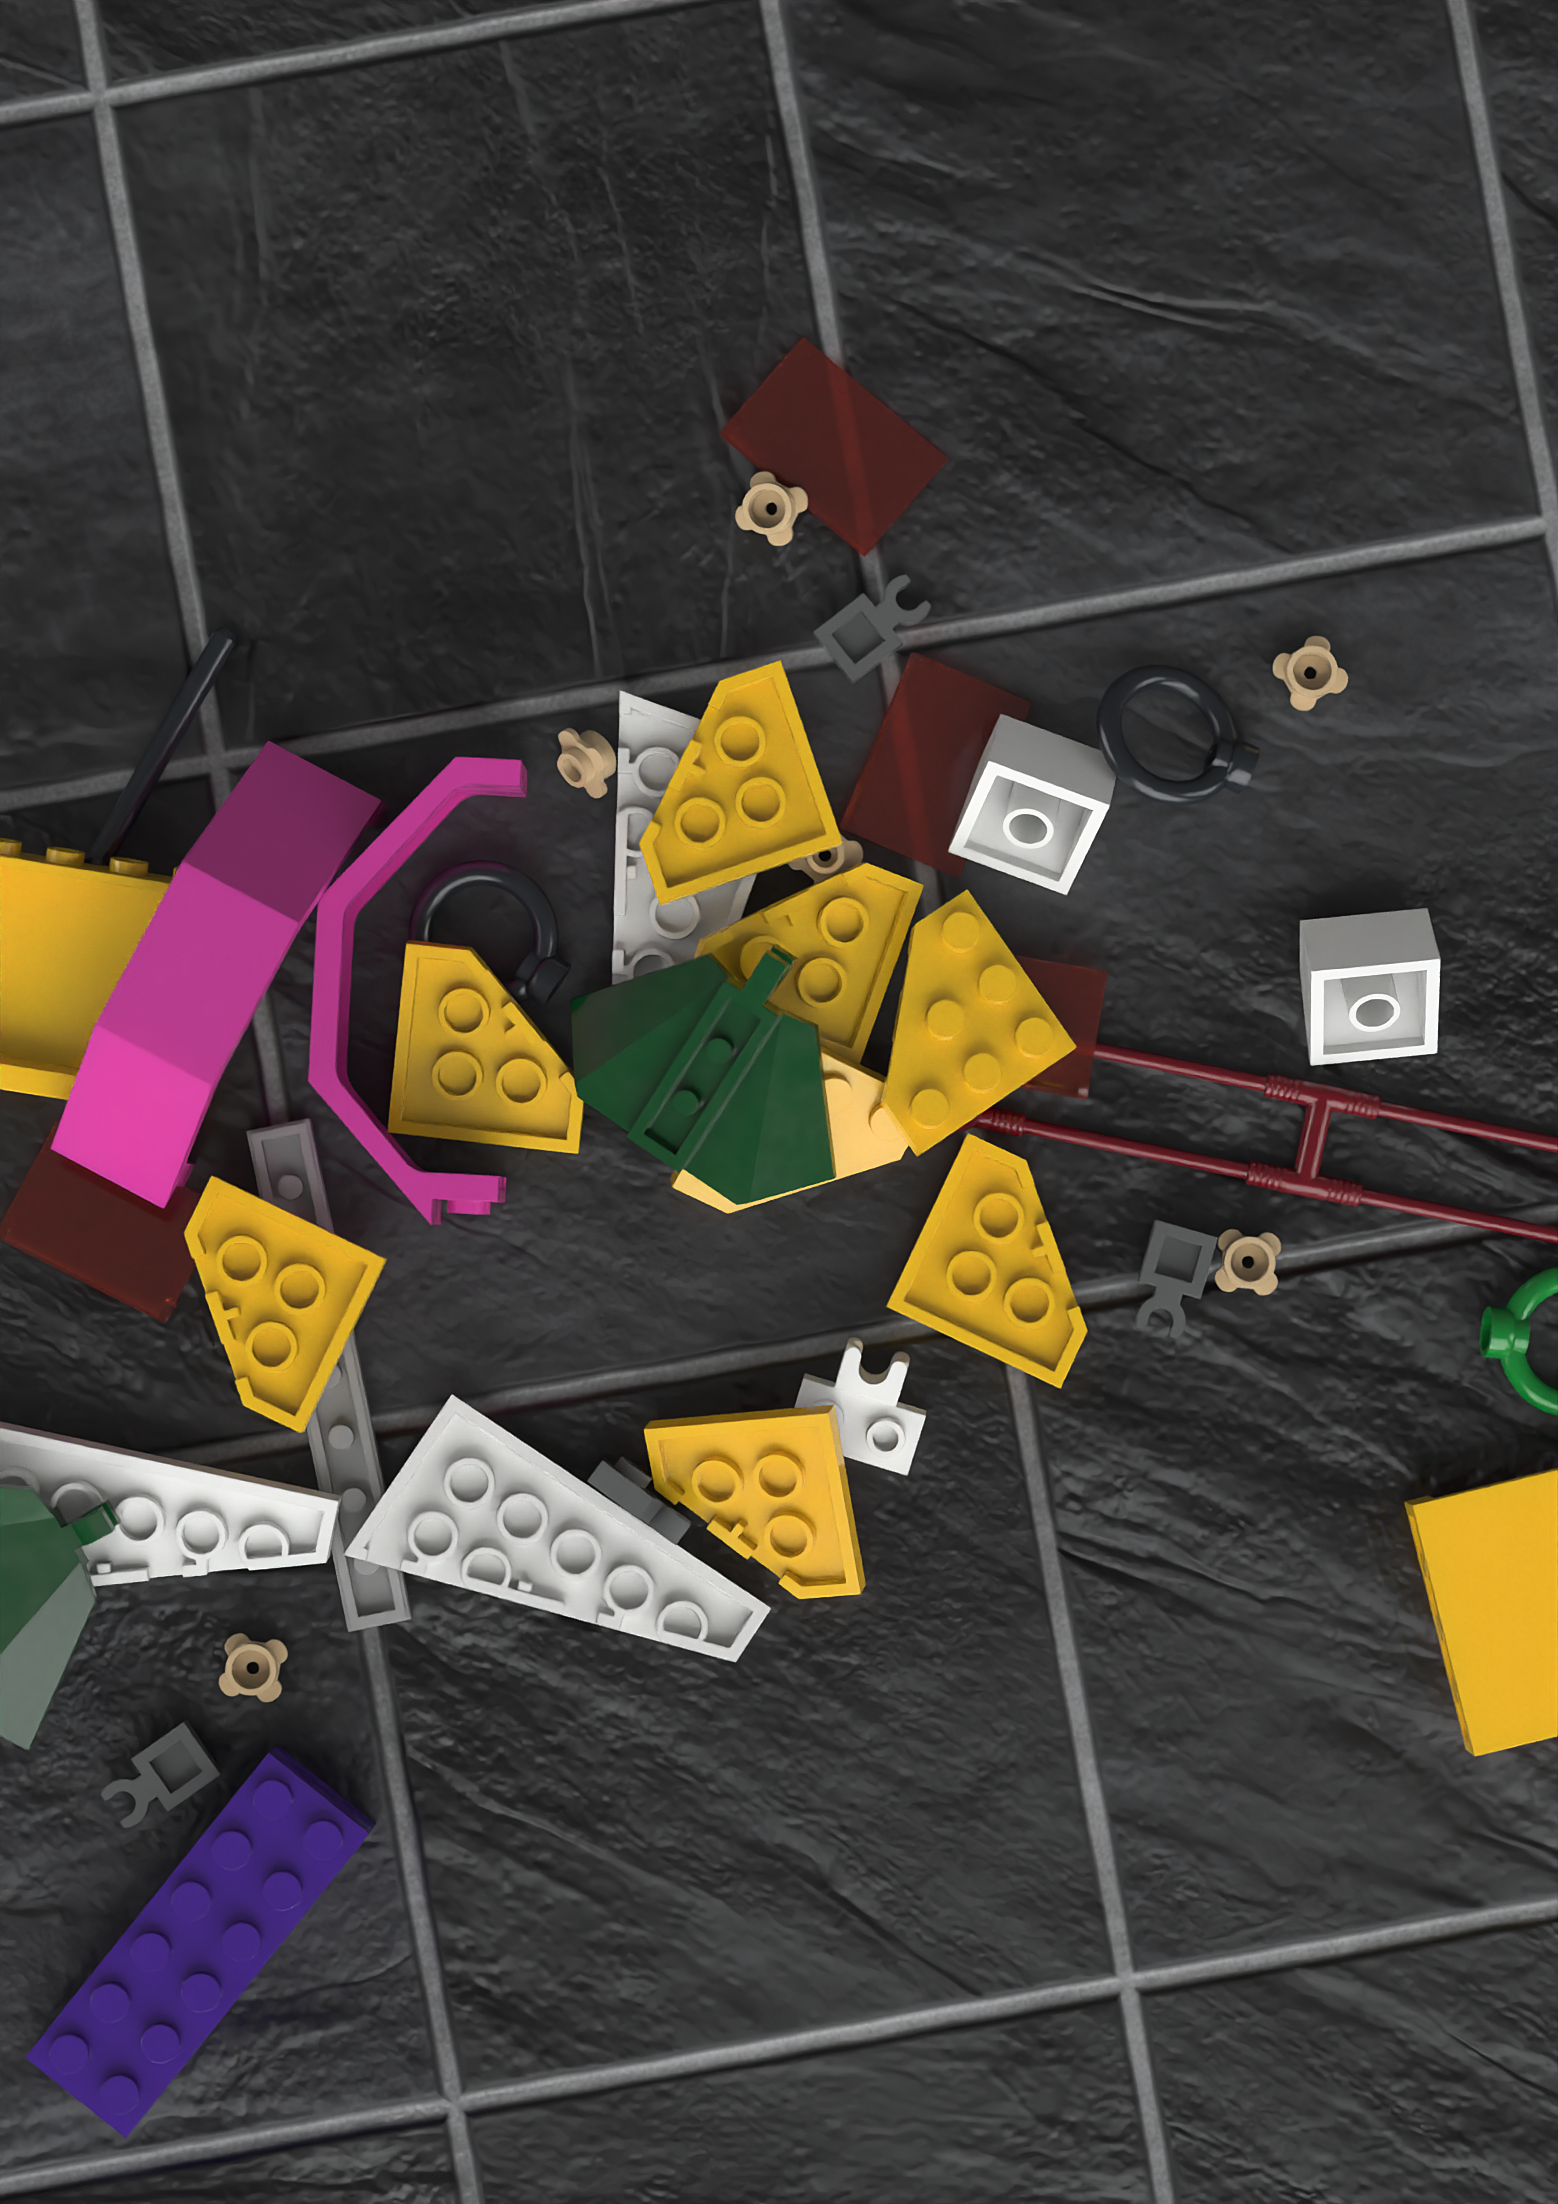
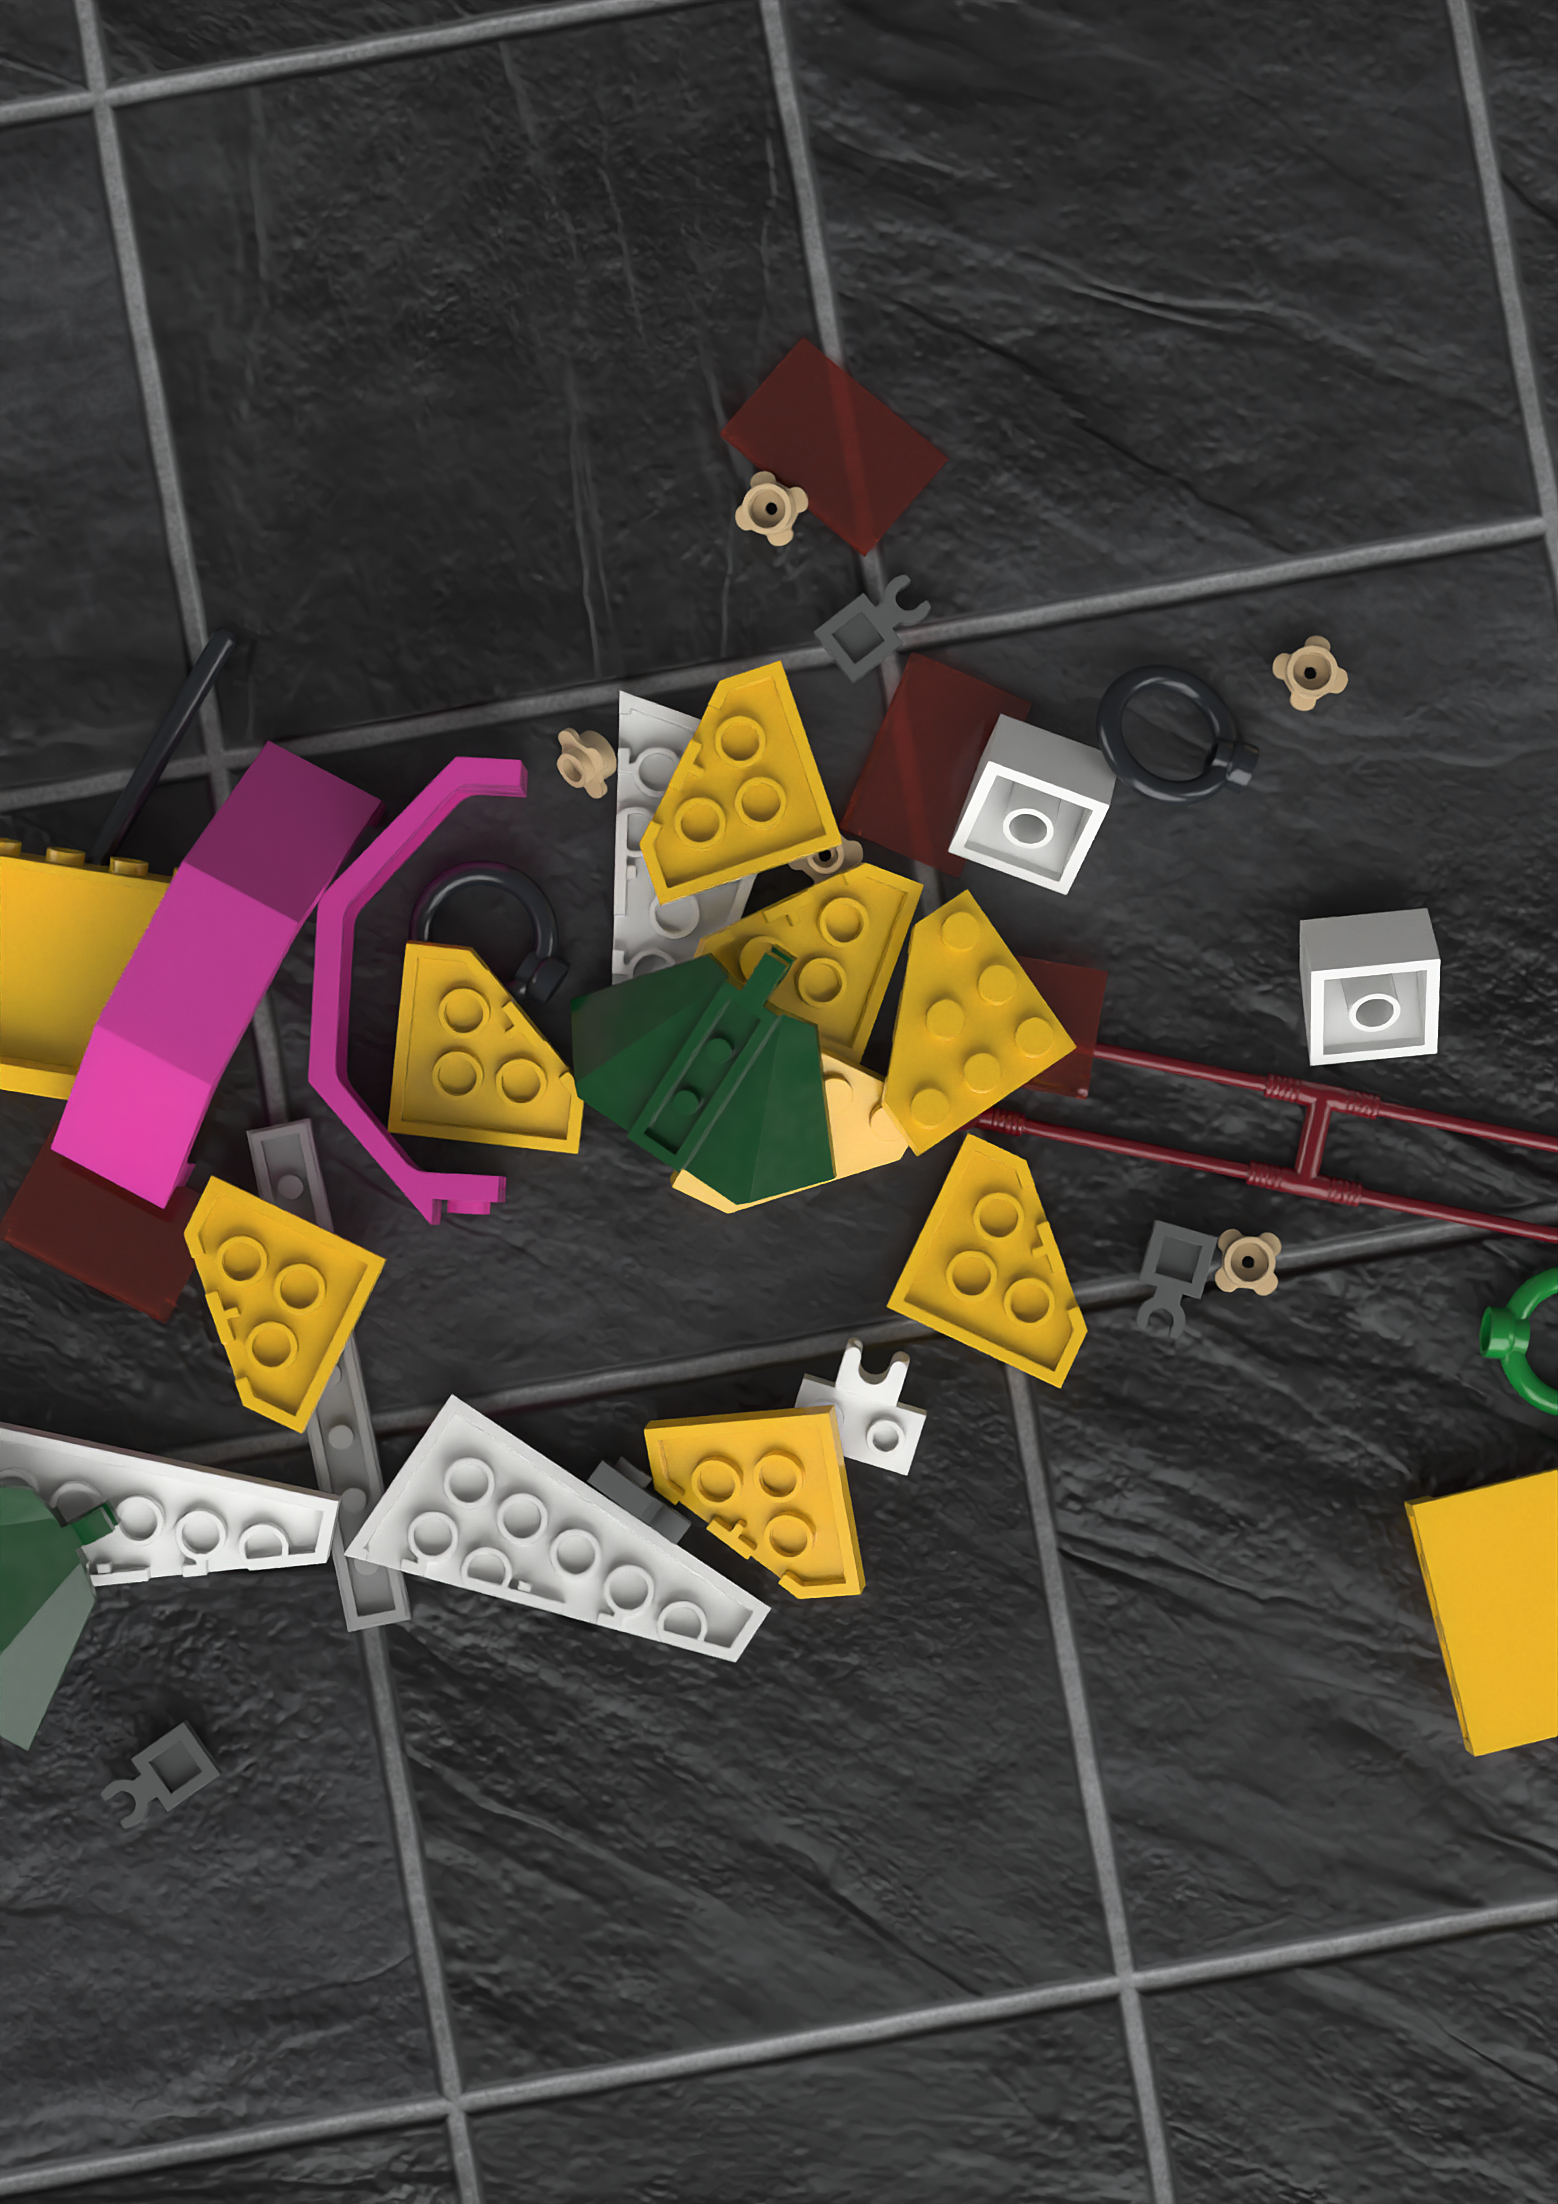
dark purple brick [25,1744,376,2138] -> none
tan plate [219,1633,288,1702] -> none

